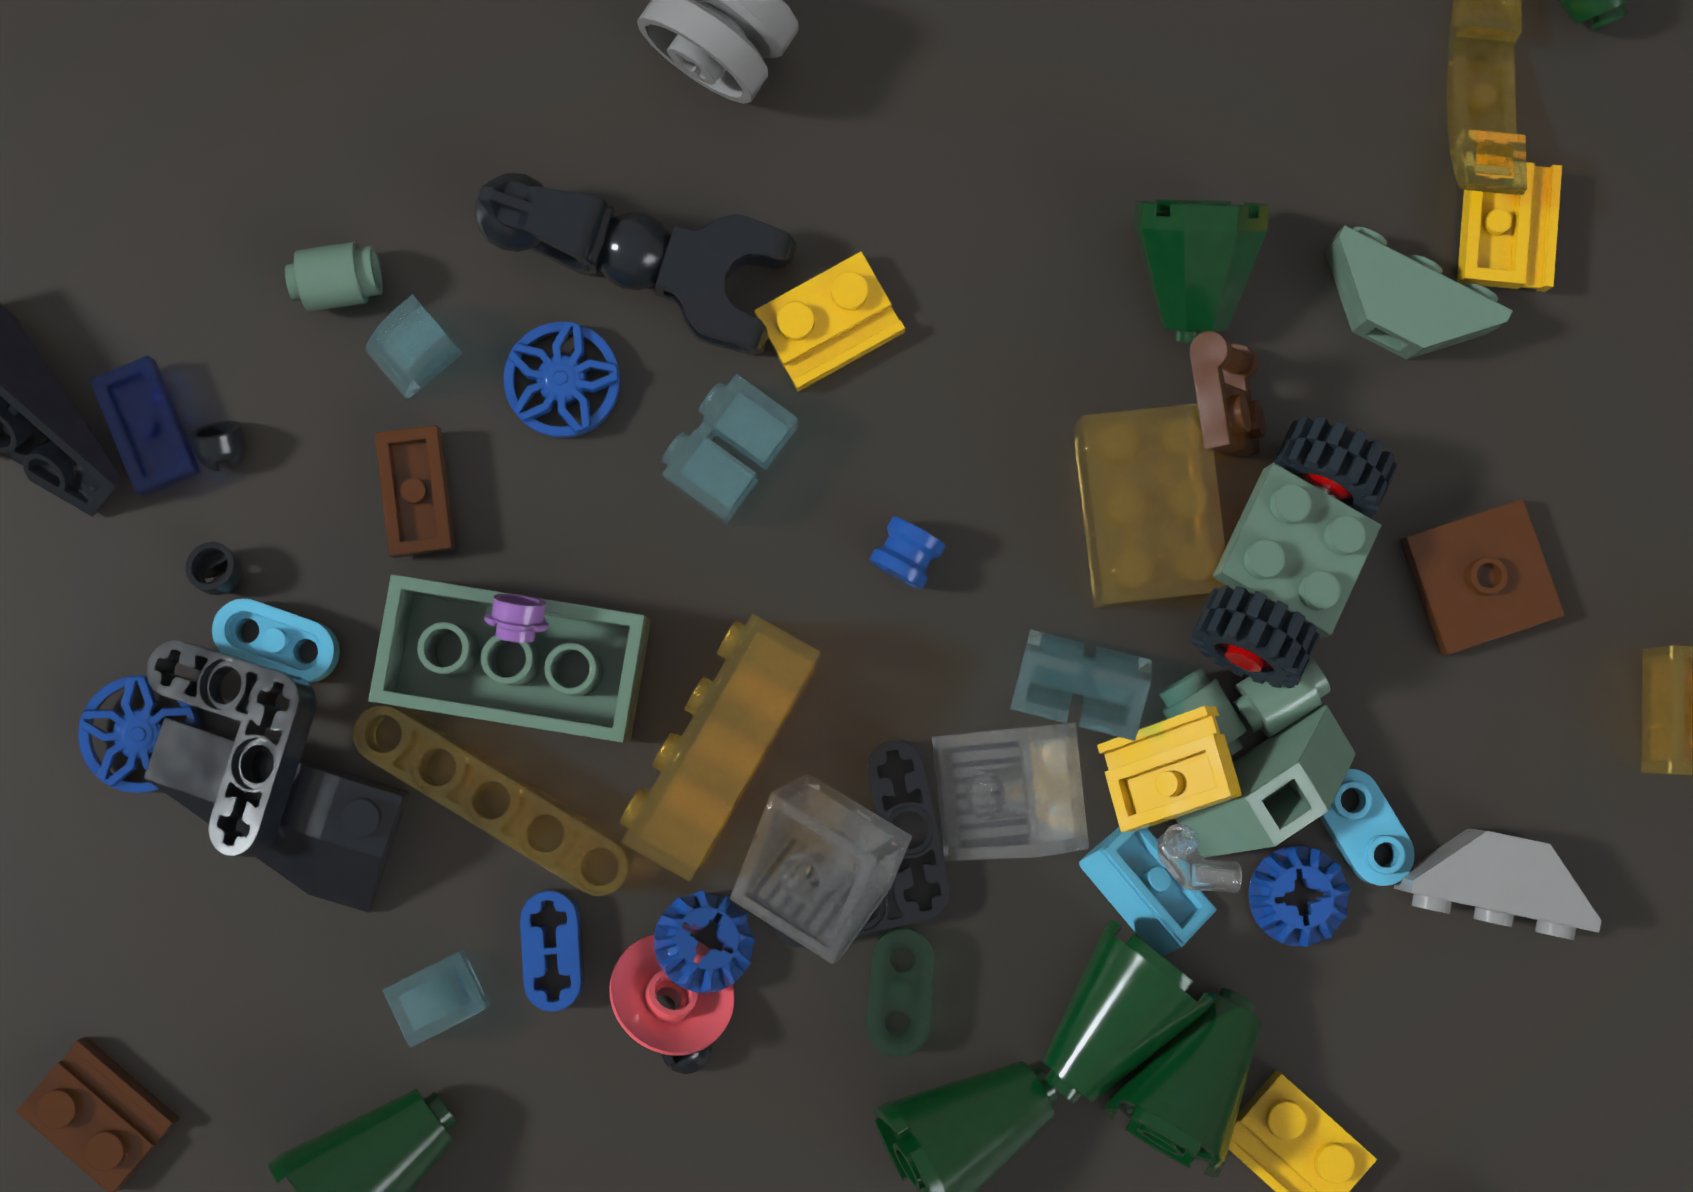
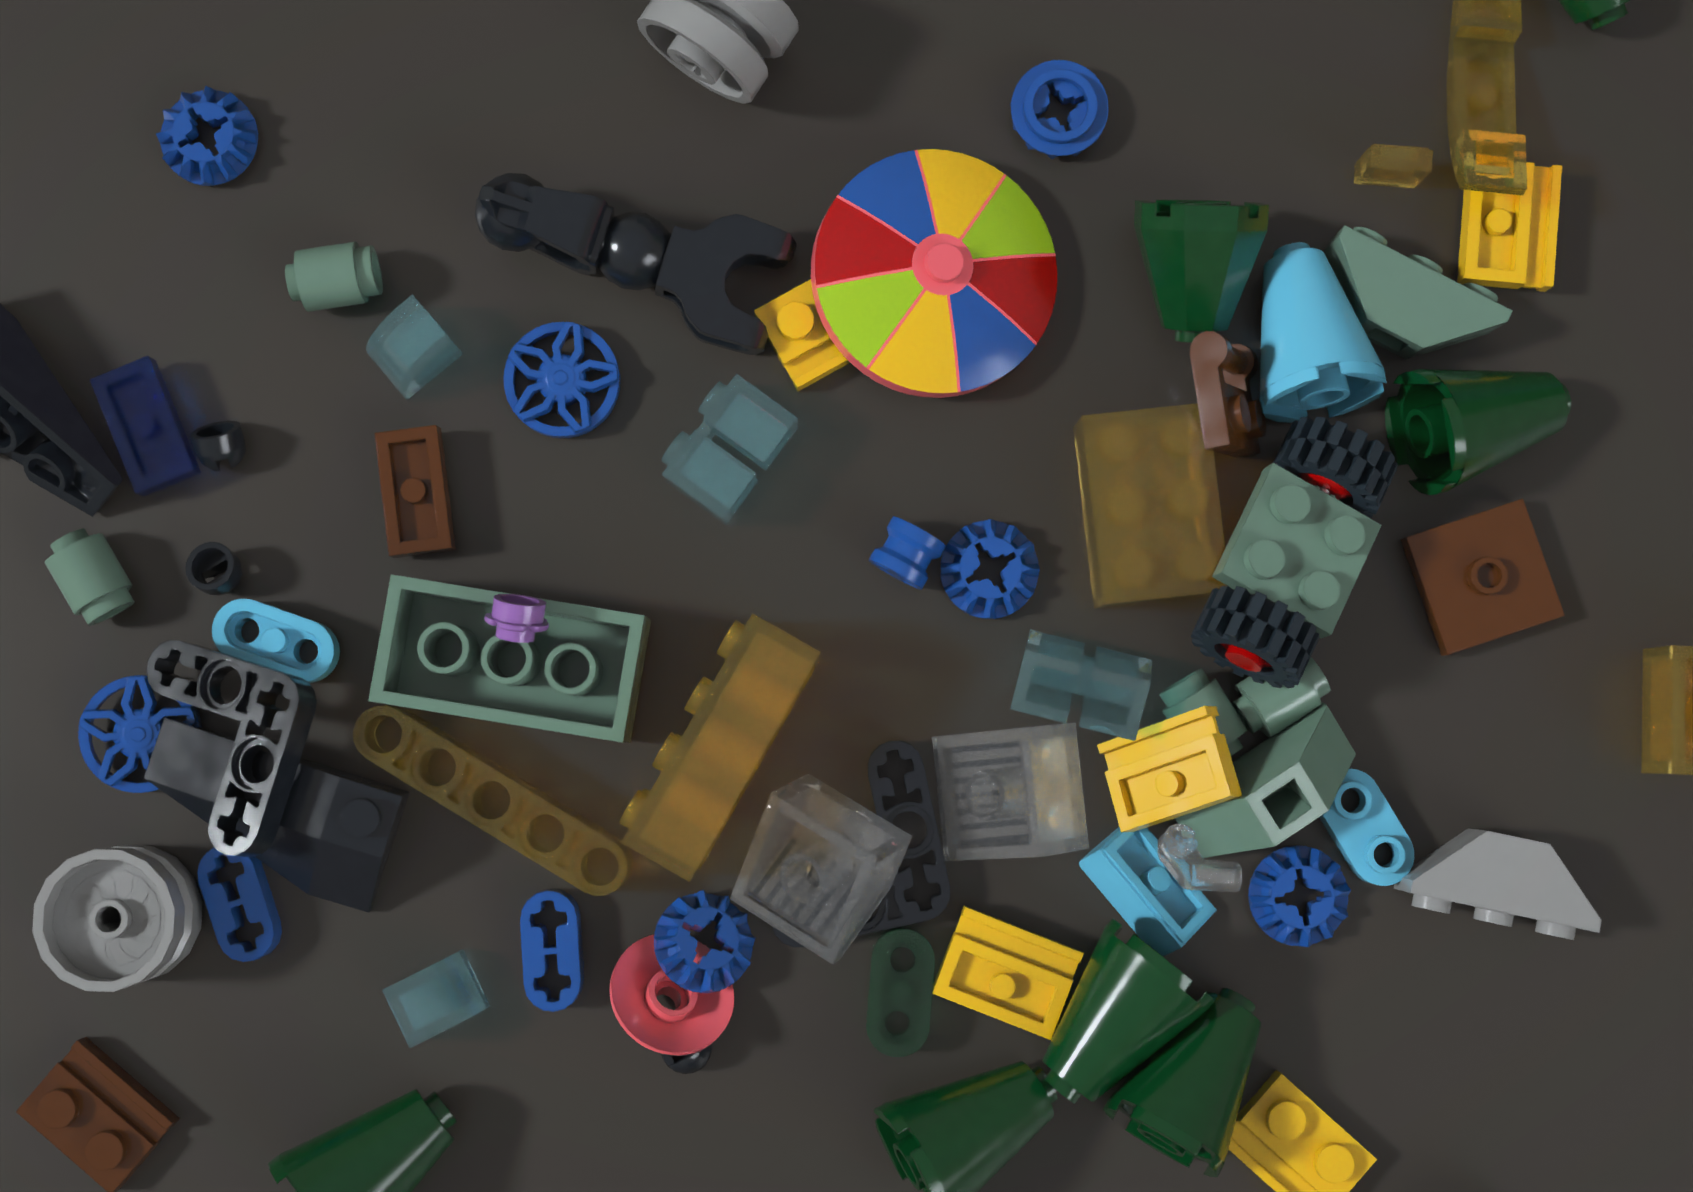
none -> light grey wheel [32,845,203,992]
none -> sand green brick [44,528,135,626]
none -> blue gear [156,86,258,186]
none -> blue beam [197,847,282,962]
none -> dish [811,149,1058,398]
none -> yellow plate [931,905,1084,1040]
none -> blue gear [940,519,1040,619]
none -> blue gear [1010,60,1109,159]
none -> medium azure cone [1259,242,1387,423]
none -> clear yellow tile [1354,144,1433,188]
none -> dark green cone [1385,369,1571,495]

